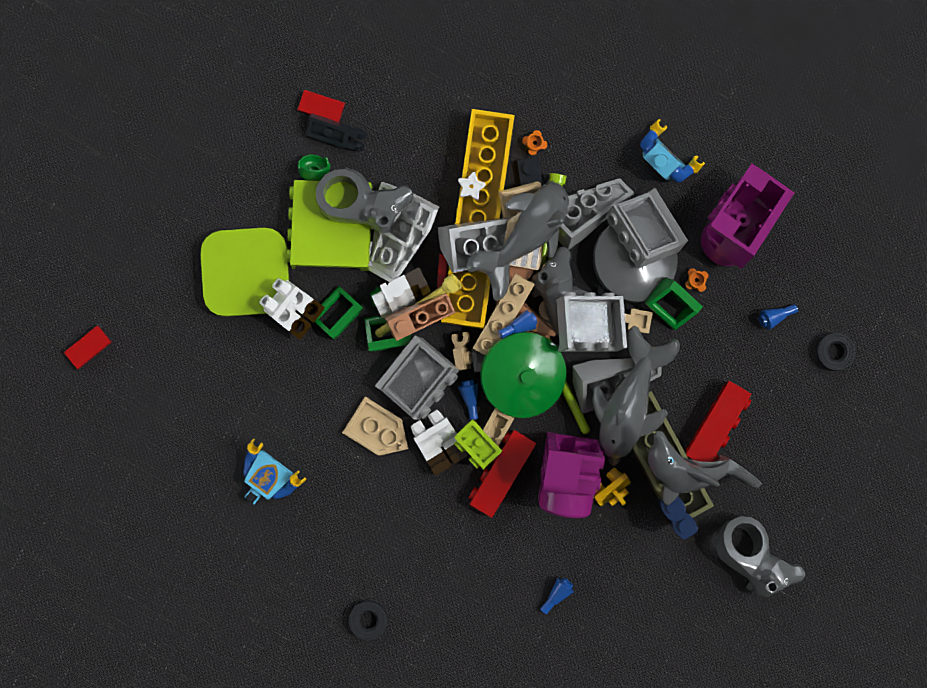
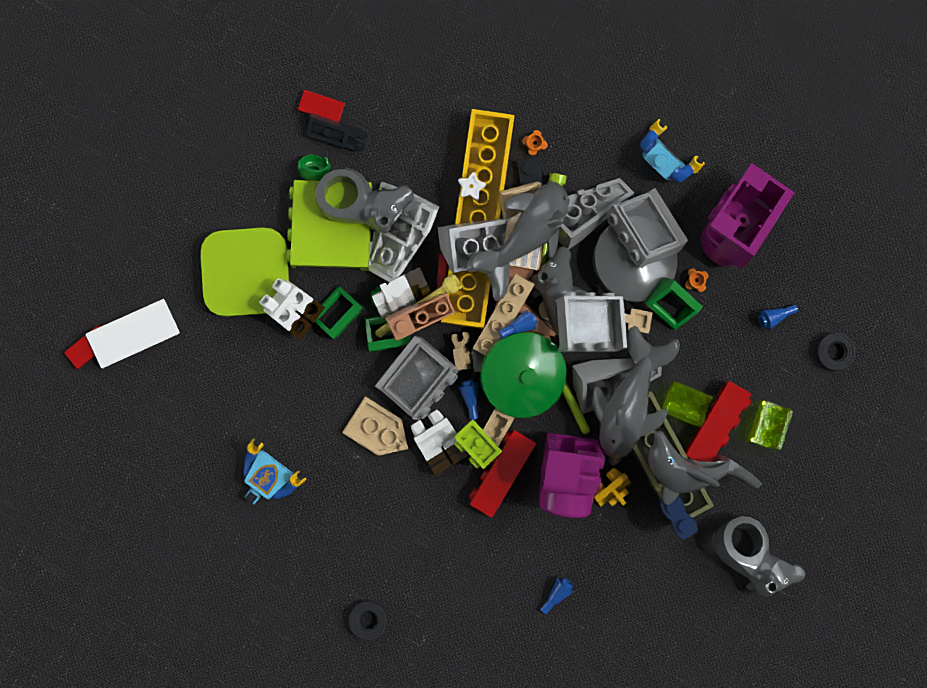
none -> white sticker [86,299,180,368]
none -> clear neon green bracket [661,381,713,428]
none -> clear neon green bracket [748,400,793,450]

